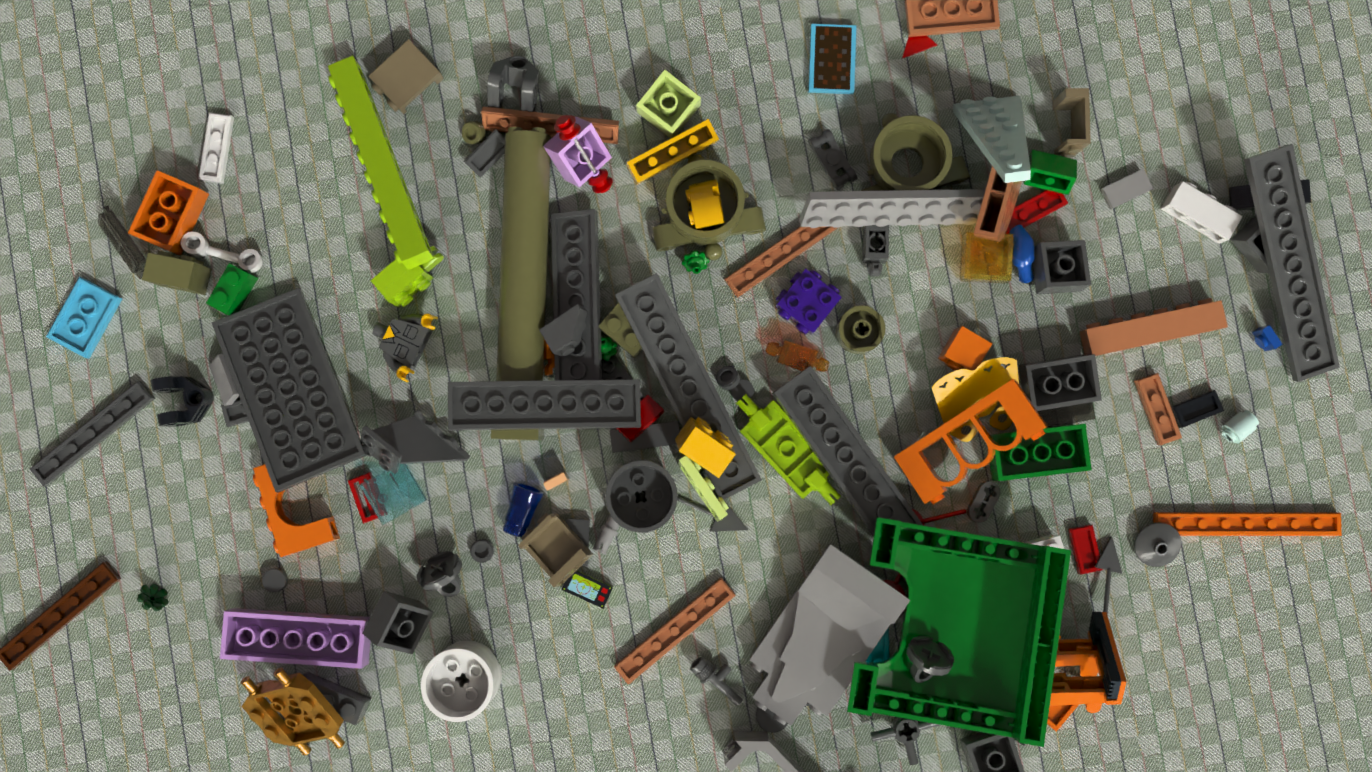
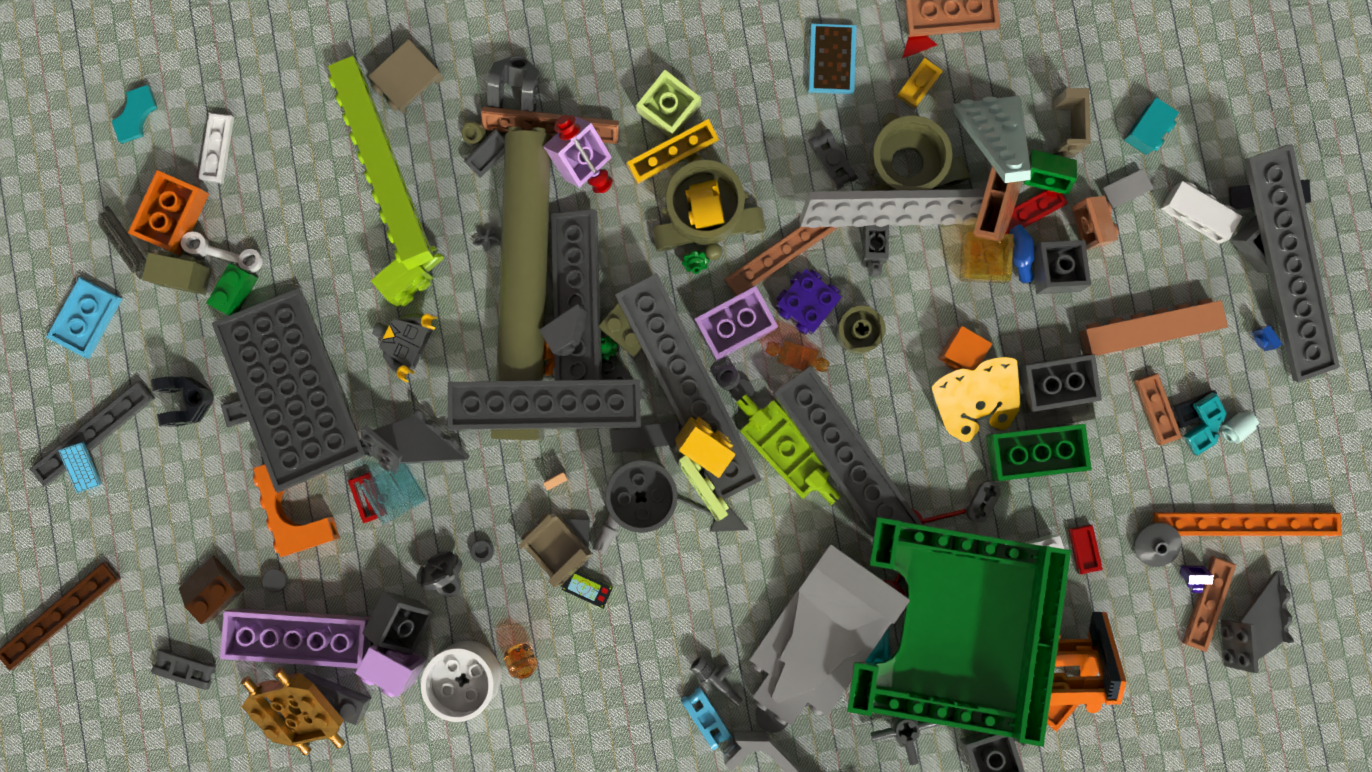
dark green plant [137,584,169,611] -> none
light grey tile [209,354,239,406] -> none
clear blue plant [503,482,544,537] -> none
nougat tile [614,577,736,685] -> none
red tile [616,395,664,443] -> none
orange fence [894,379,1048,505] -> none
dark grey tile [906,636,954,683] -> none
dark grey piece [1094,536,1122,614] -> none
none -> medium azure tile [58,441,102,493]
none -> teal tile [112,85,158,144]
none -> dark grey plate [151,649,216,689]
none -> reddish brown slope [179,555,245,624]
none -> lavender brick [355,644,427,697]
none -> dark grey plant [473,227,501,253]
none -> clear orange head [504,643,537,679]
none -> medium azure plate [681,686,733,750]
none -> lavender brick [694,286,778,362]
none -> yellow plate [897,58,943,109]
none -> nougat slope [1072,196,1119,250]
none -> teal brick [1124,97,1179,155]
none -> dark purple tile [1180,566,1213,593]
none -> nougat tile [1182,556,1237,652]
none -> teal tile [1183,392,1226,456]
none -> dark grey piece [1220,571,1294,673]

